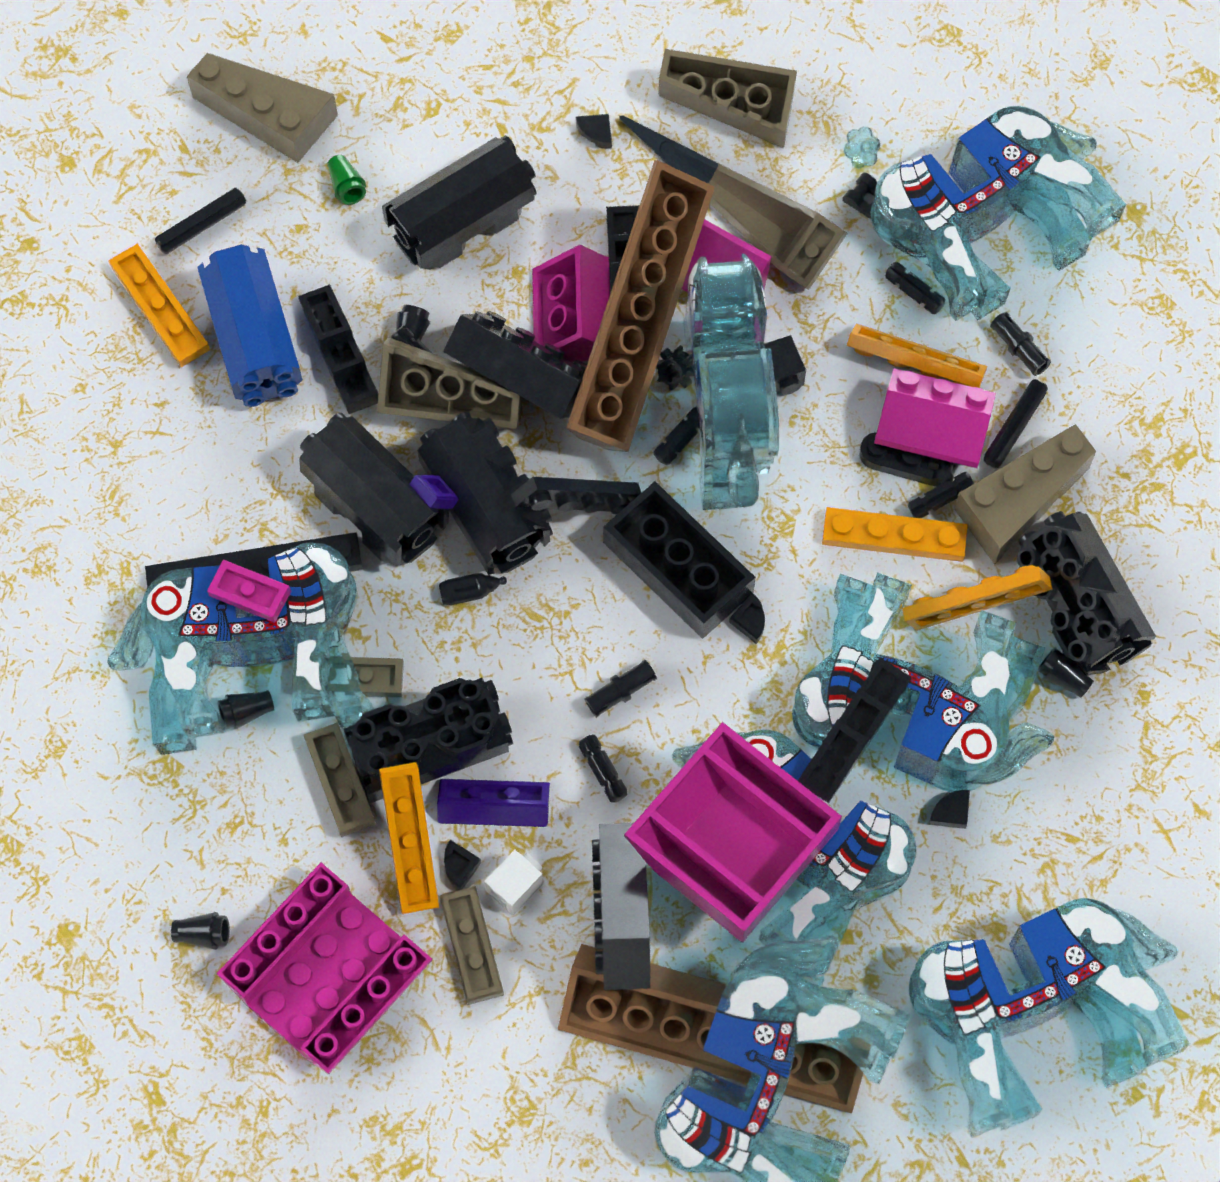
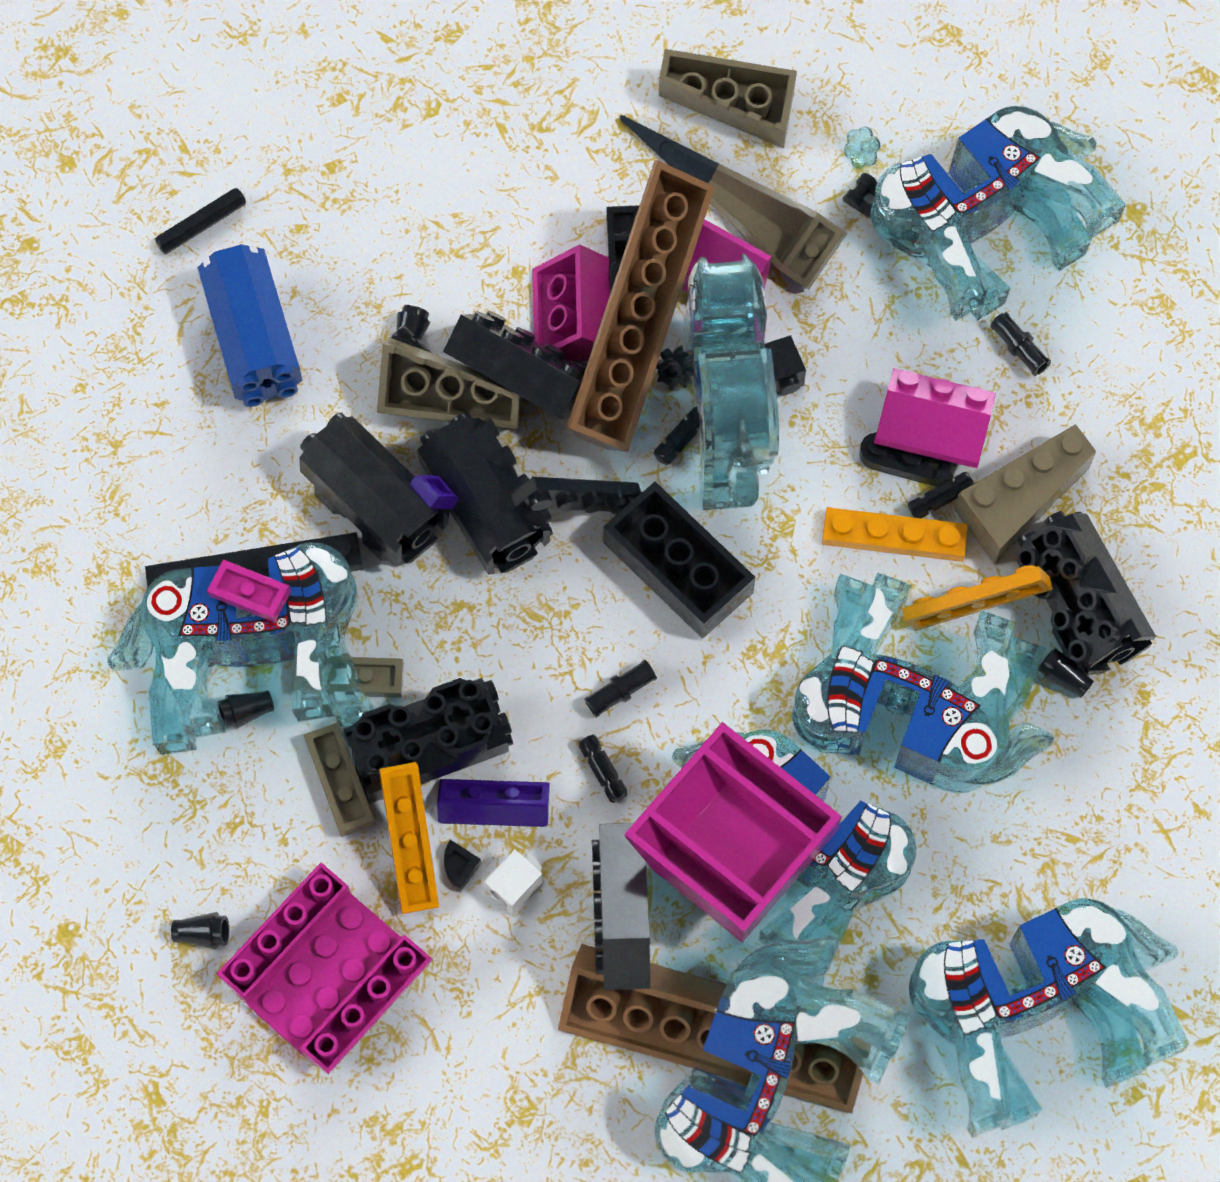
light orange plate [108,243,210,368] -> none
dark tan wedge [187,53,338,163] -> none
black slope [298,284,379,415] -> none
green cone [327,155,366,205] -> none
black brick [382,135,537,270] -> none
black piece [439,573,507,605] -> none
dark tan tile [440,886,504,1005] -> none
black tile [576,114,612,149] -> none
black tile [729,593,765,644] -> none
black slope [798,657,912,803] -> none
light orange plate [847,323,987,388] -> none
black axle [885,262,946,314] -> none
black tile [929,790,970,829] -> none
black axle [983,379,1048,468] -> none

